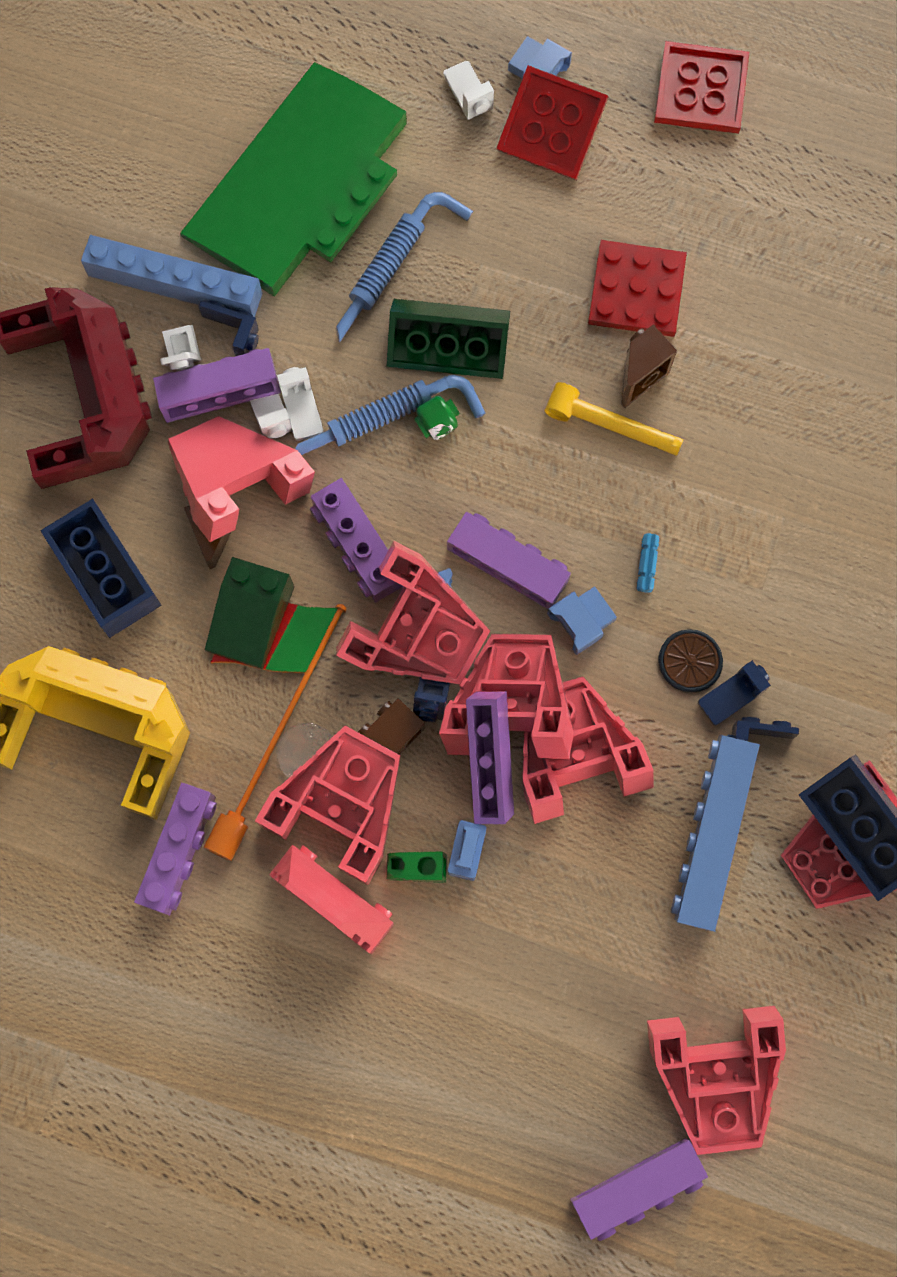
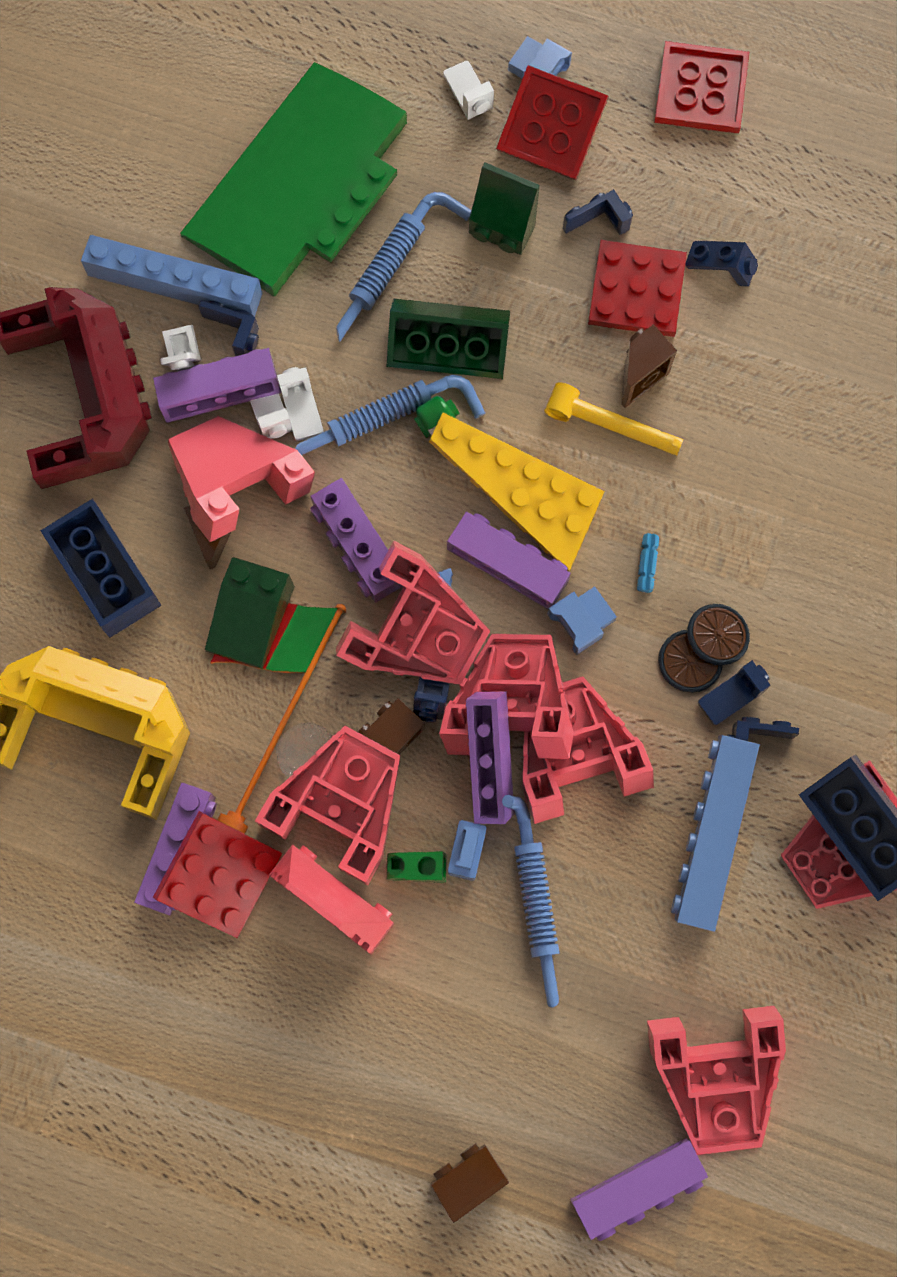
none -> red plate [153,811,282,938]
none -> yellow wing [429,413,605,572]
none -> reddish brown slope [431,1143,509,1223]
none -> dark green slope [469,162,540,255]
none -> medium blue piece [502,795,560,1008]
none -> dark blue bracket [563,189,633,235]
none -> dark blue bracket [685,241,758,286]
none -> reddish brown wheel [687,604,750,665]

